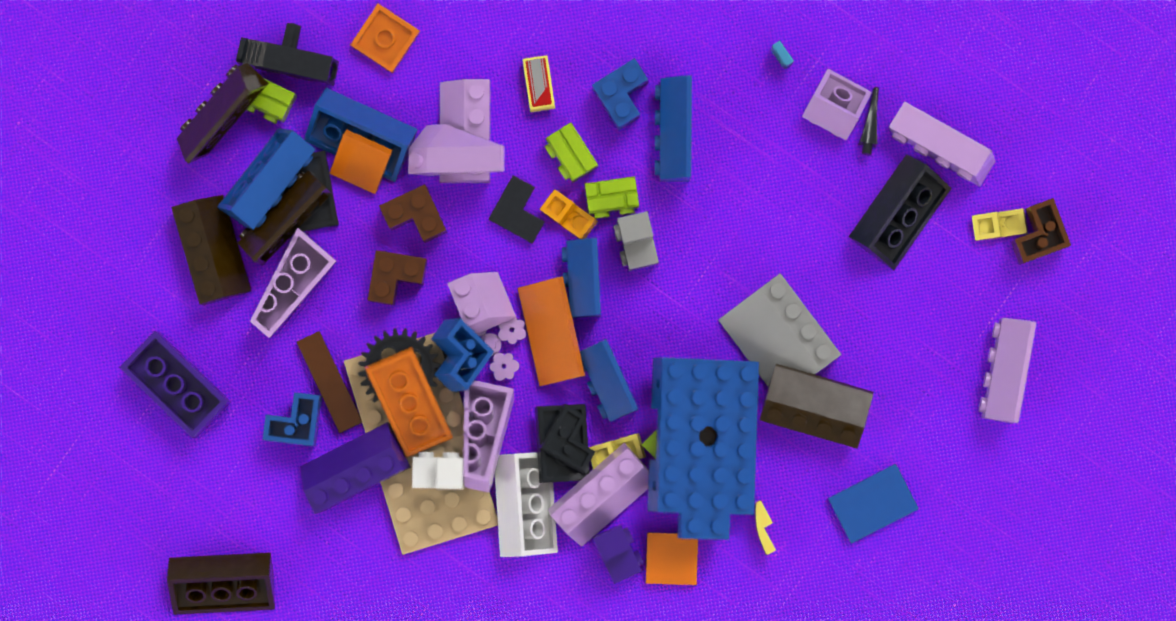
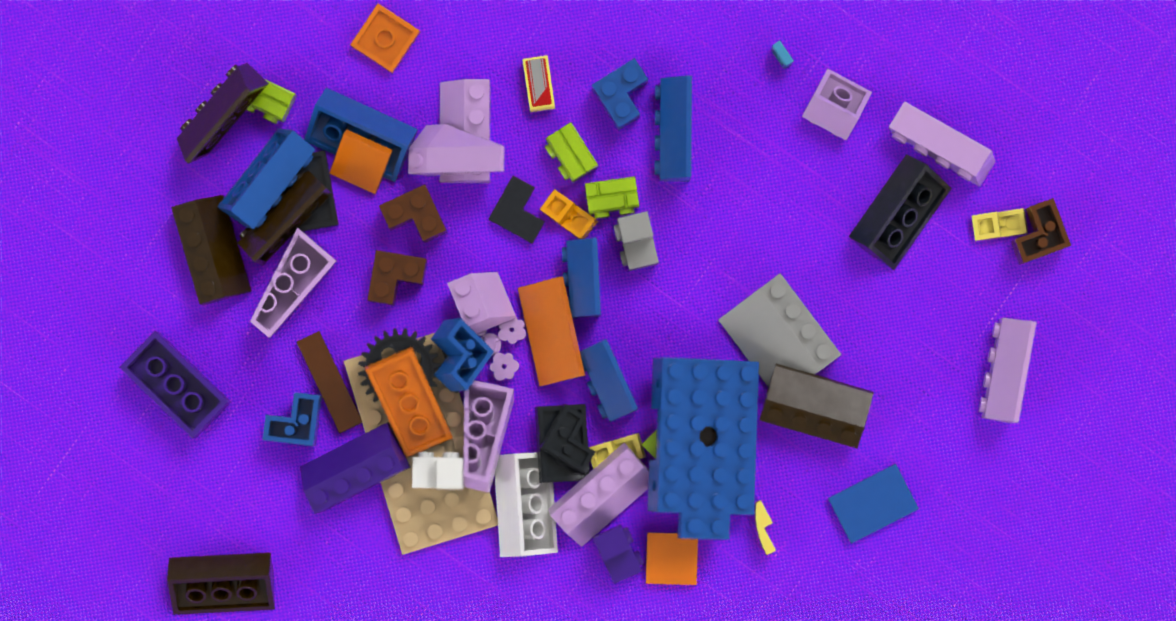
black piece [236,23,339,86] -> none
black piece [858,87,879,156] -> none

